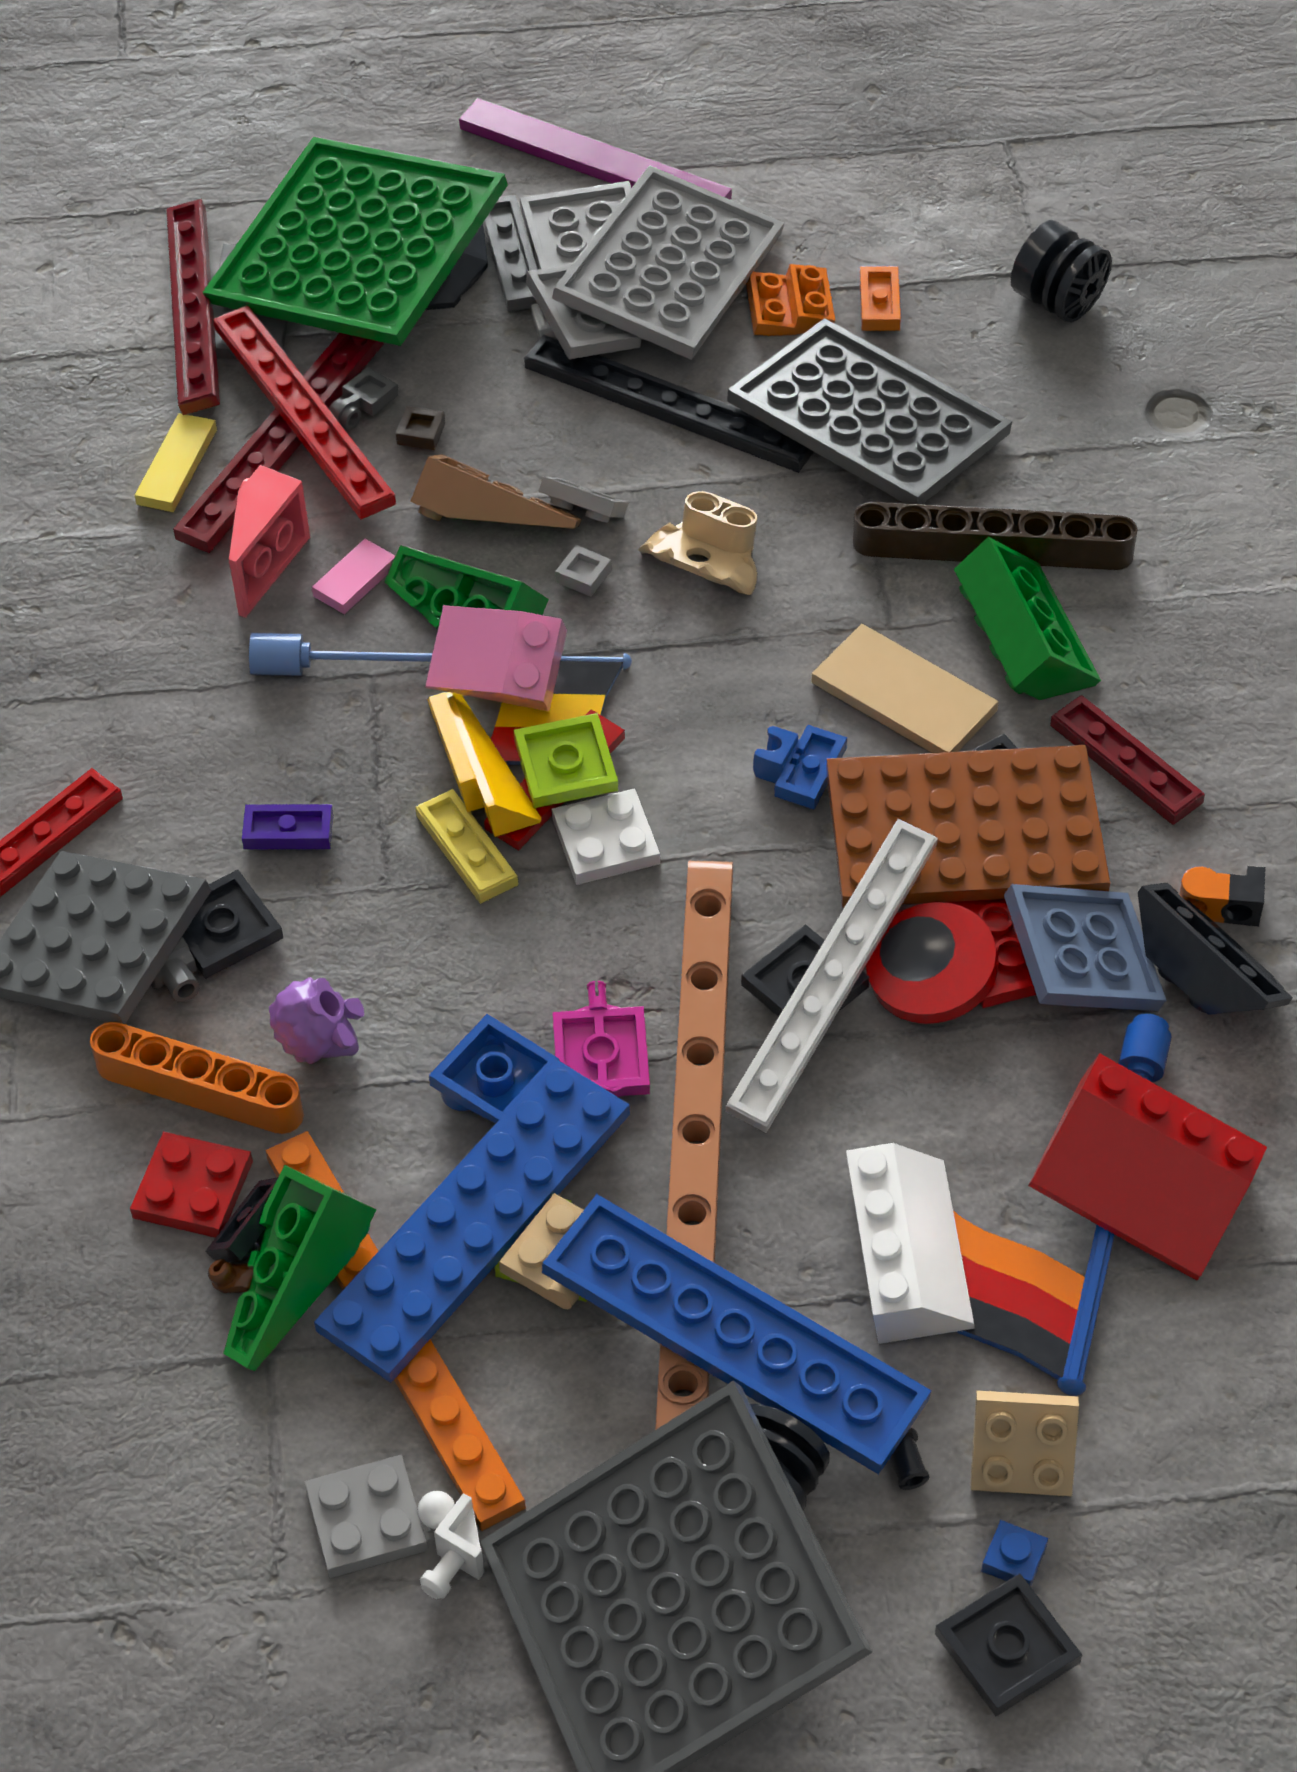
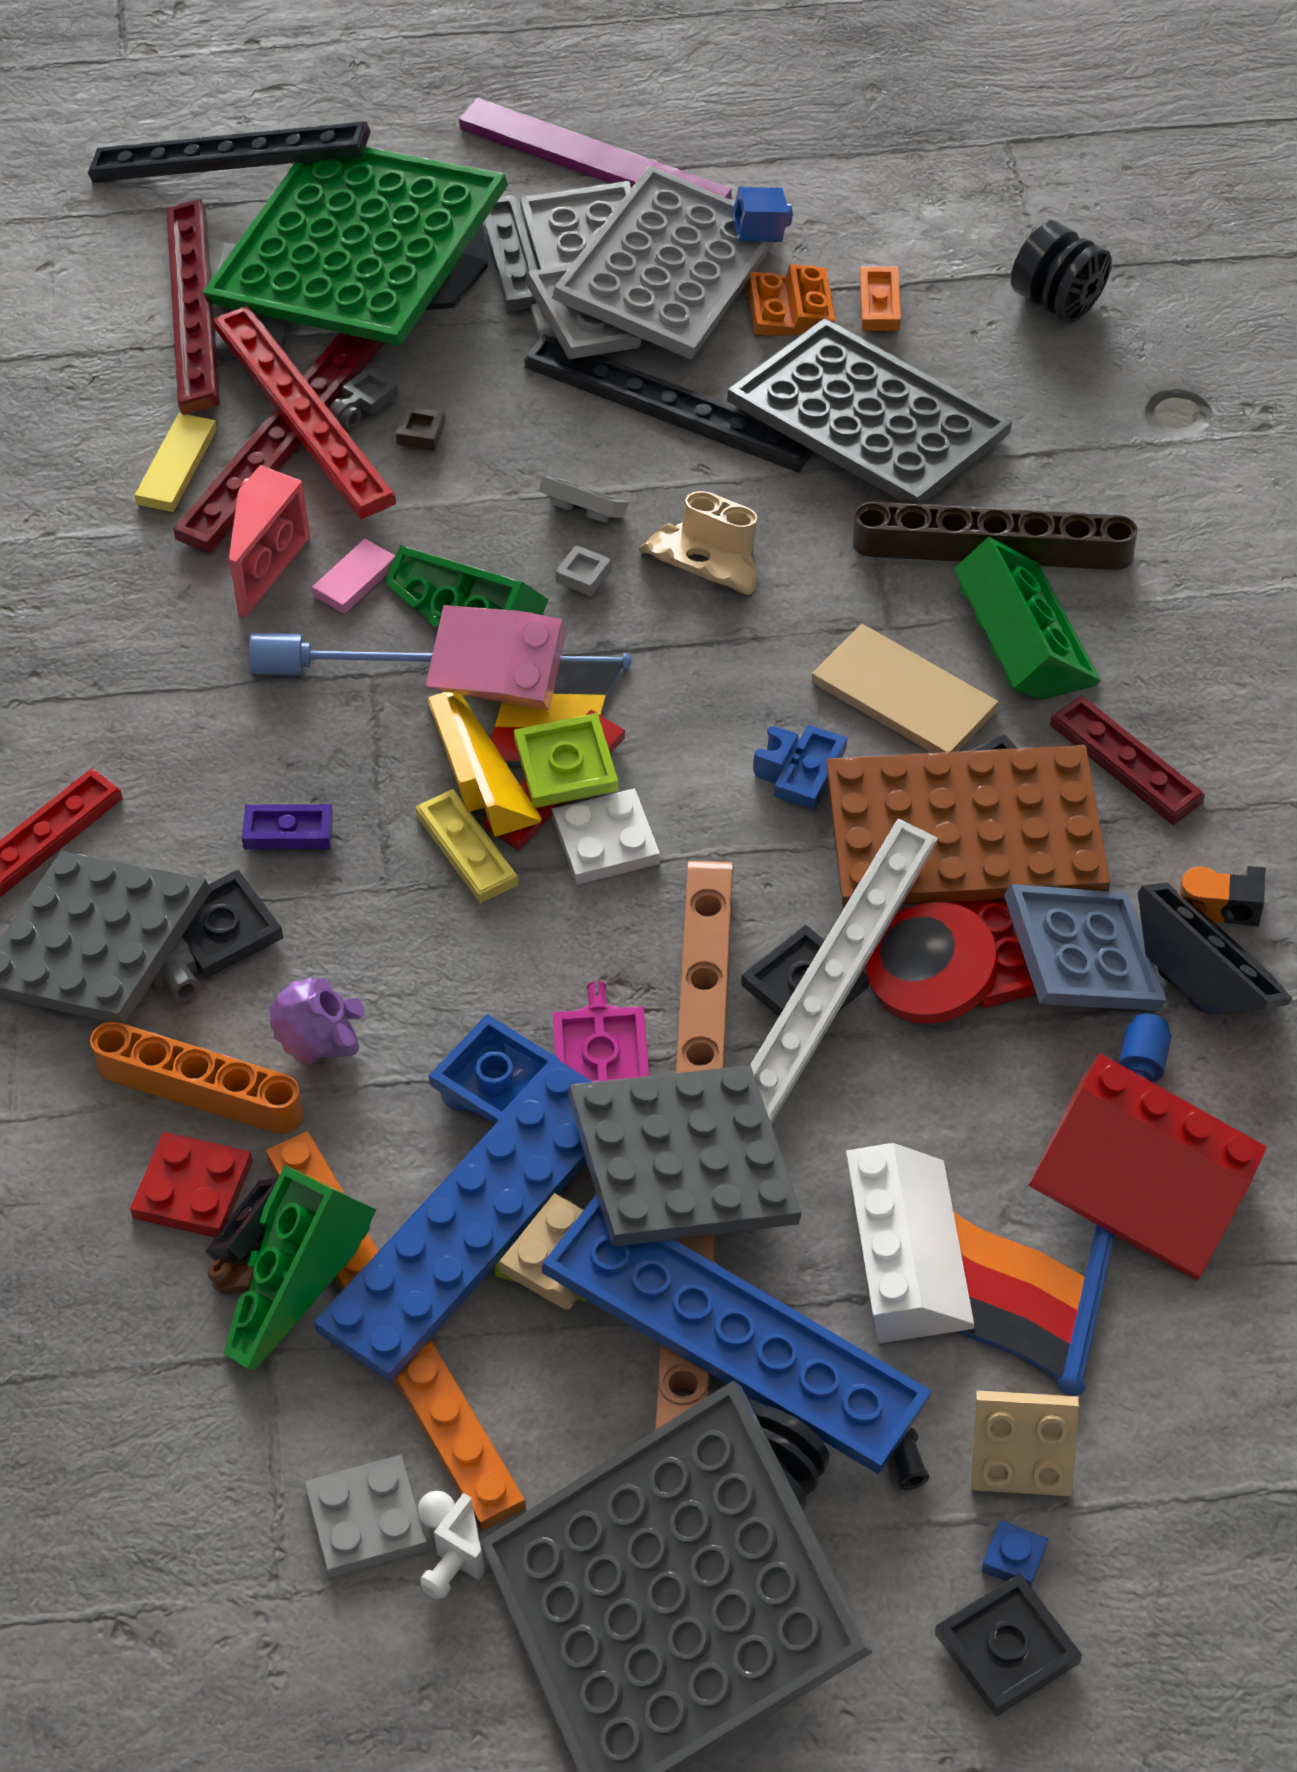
medium nougat wedge [410,454,582,529] -> none
none -> black tile [88,121,371,183]
none -> dark grey plate [567,1065,802,1247]
none -> blue brick [732,187,793,242]

